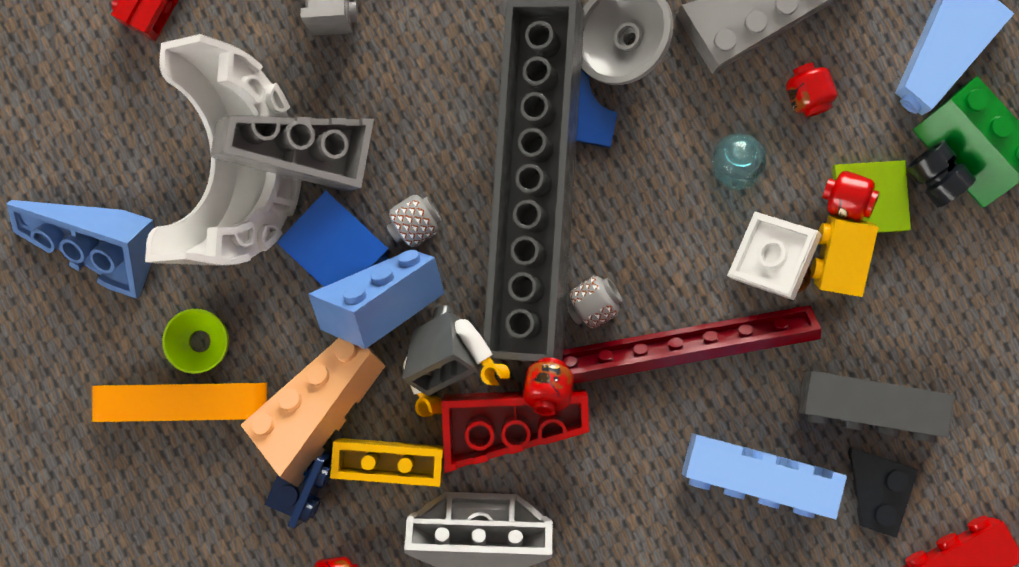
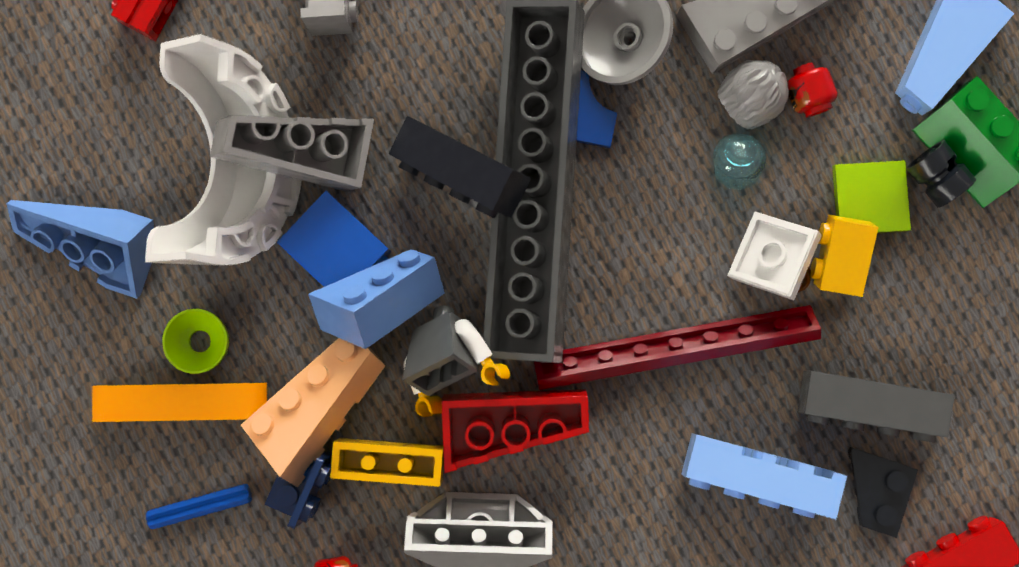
light grey head [387,195,442,248] -> none
red head [523,358,574,416] -> none
light grey head [567,276,623,329] -> none
red head [822,171,880,222] -> none
none -> blue axle [146,484,252,529]
none -> black brick [389,116,531,219]
none -> light grey hair [717,60,789,130]

